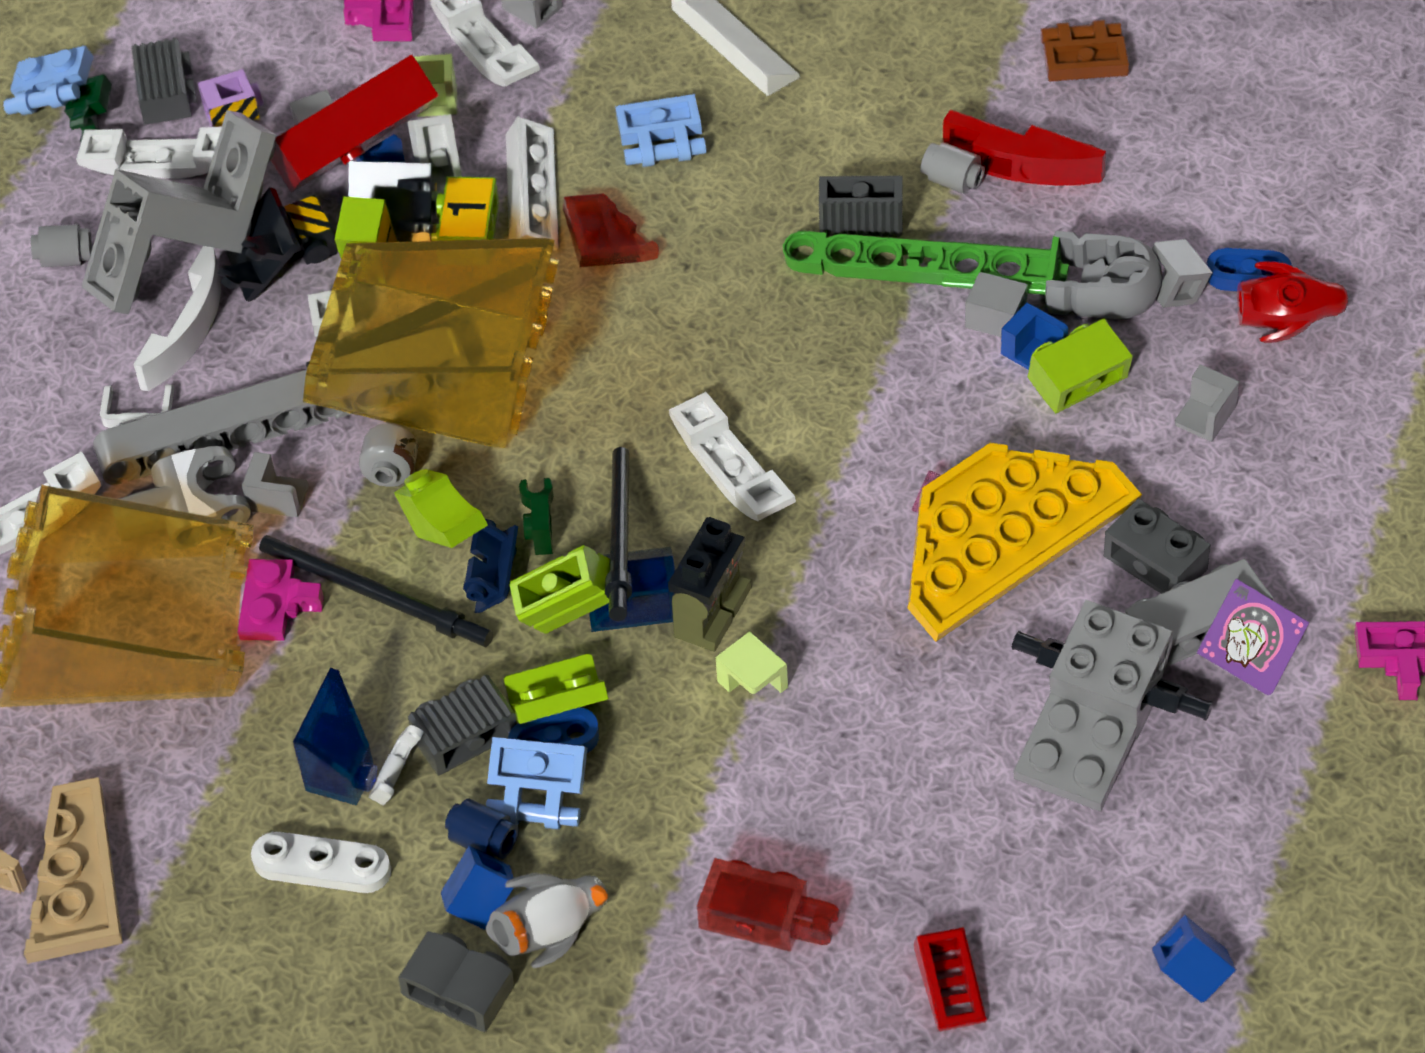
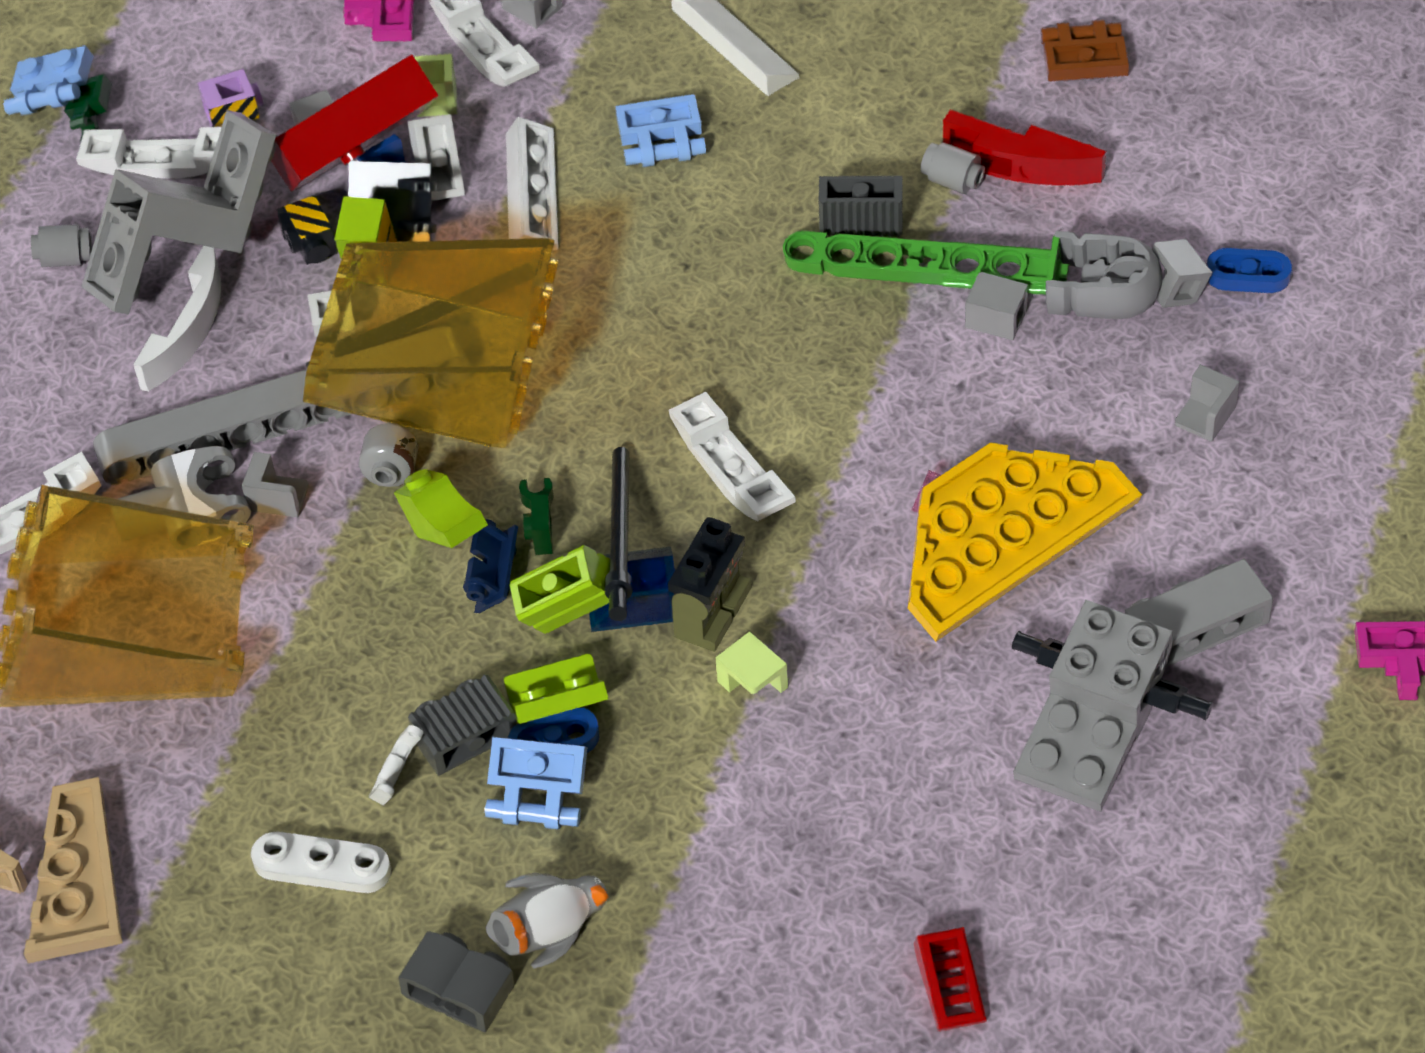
white piece [100,384,174,428] -> none
dark grey brick [131,37,197,125] -> none
black plate [217,187,300,302] -> none
dark pink hinge [237,559,324,641] -> none
black bar [259,535,493,647] -> none
clear blue slope [293,668,377,806] -> none
yellow brick [431,176,499,265] -> none
blue panel [441,846,514,930] -> none
dark blue brick [445,798,519,859] -> none
clear red wing [563,193,659,268] -> none
clear red brick [697,858,840,952] -> none
blue panel [1001,303,1069,370] -> none
lime brick [1027,318,1133,414] -> none
dark grey brick [1103,498,1211,594] -> none
blue panel [1152,915,1236,1002] -> none
sticker [1196,579,1309,696] -> none
red animal [1237,262,1349,343] -> none

